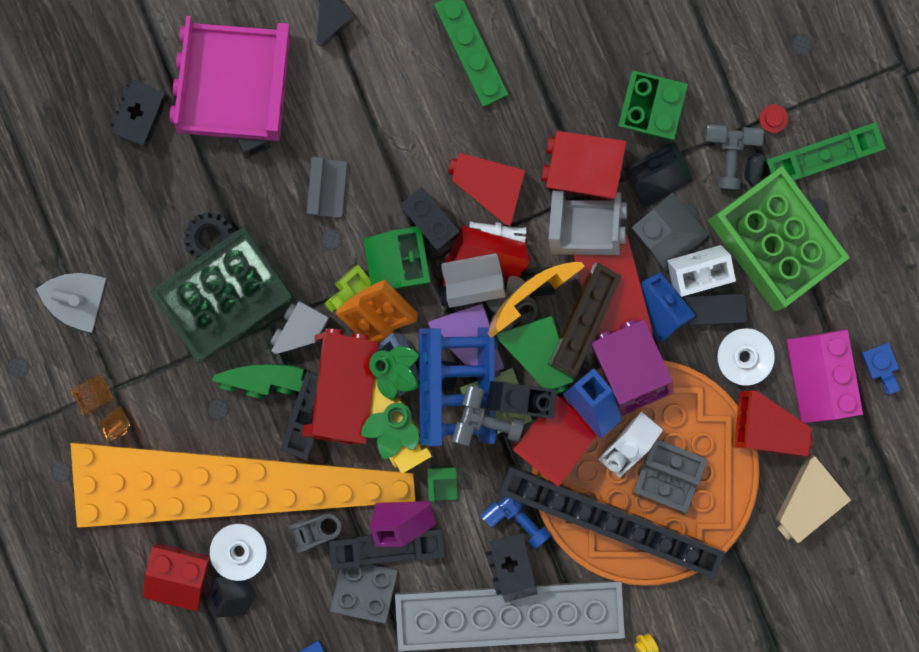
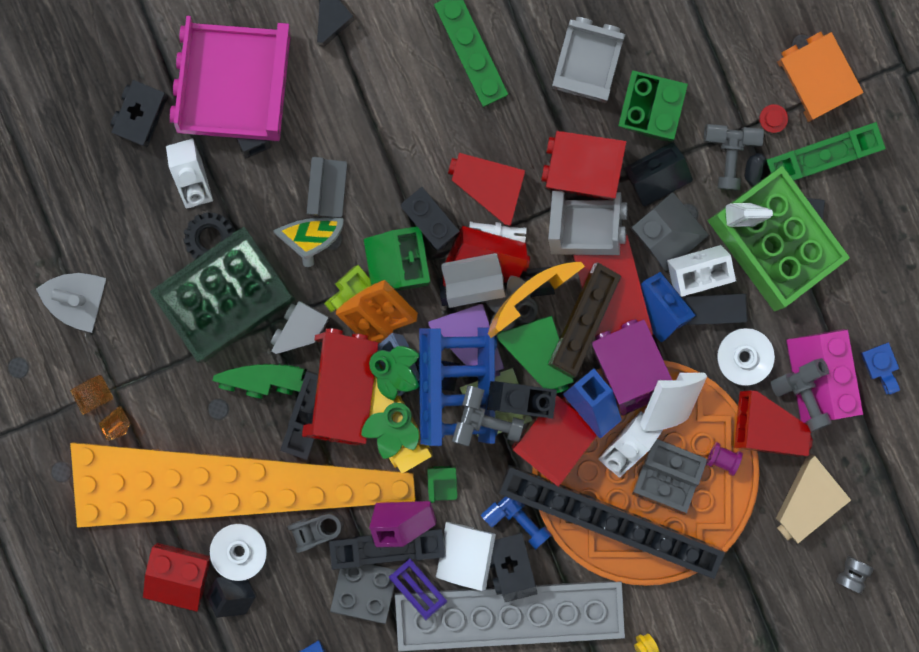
none -> white slope [166,139,213,209]
none -> shield [273,217,344,267]
none -> dark purple tile [389,559,447,621]
none -> white slope [436,522,496,591]
none -> light grey panel [551,17,625,103]
none -> white slope [640,373,707,431]
none -> magenta bush [706,442,743,476]
none -> white slope [726,203,773,227]
none -> dark grey bar [771,358,832,432]
none -> orange panel [777,31,864,122]
none -> flat silver wheel [836,556,874,594]

